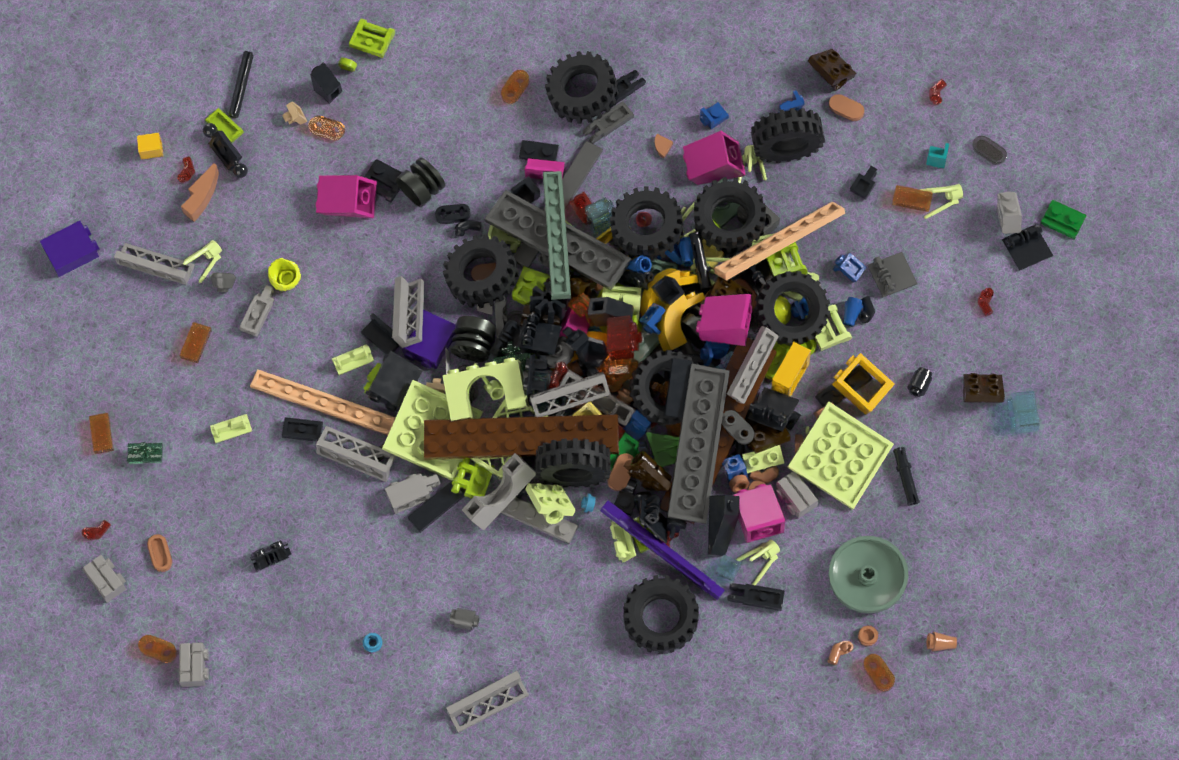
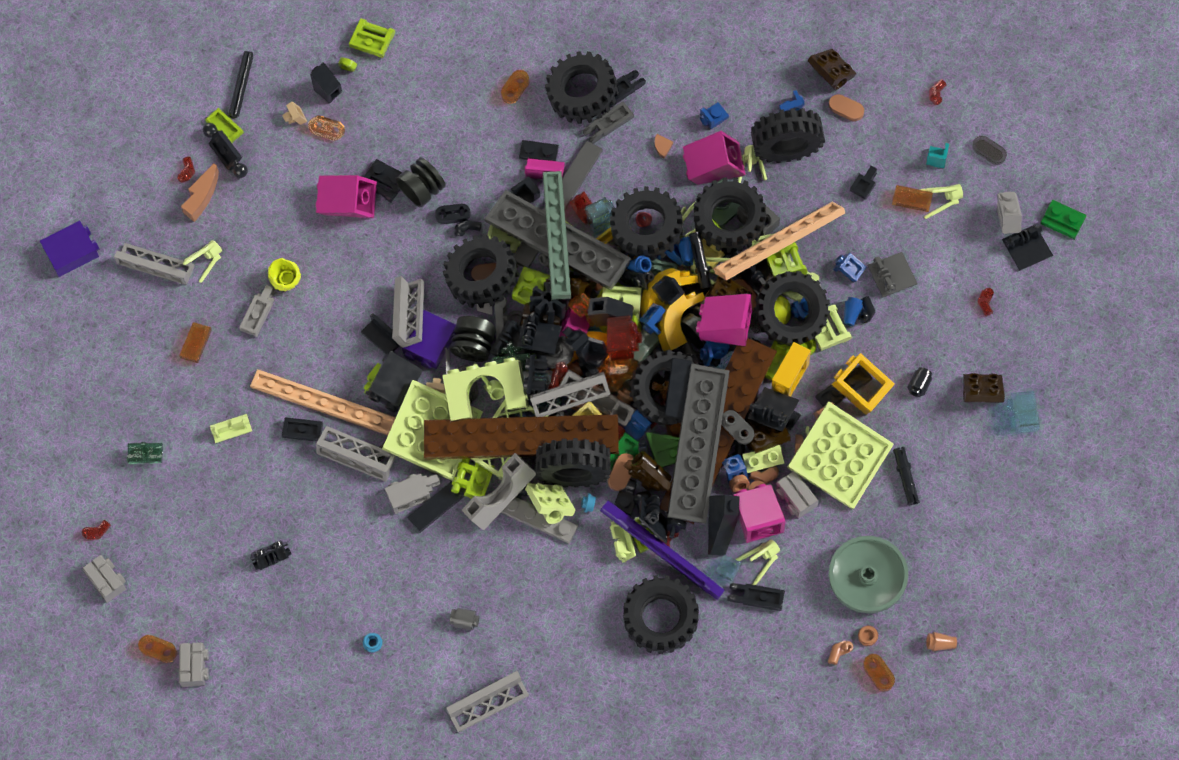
clear orange plate [89,413,114,454] -> none
yellow panel [137,133,163,160] -> none
nougat tile [147,534,172,572] -> none
dark grey cone [210,272,236,292] -> none
yellowish green hinge [332,344,374,375] -> none
light grey plate [727,326,779,404] -> none

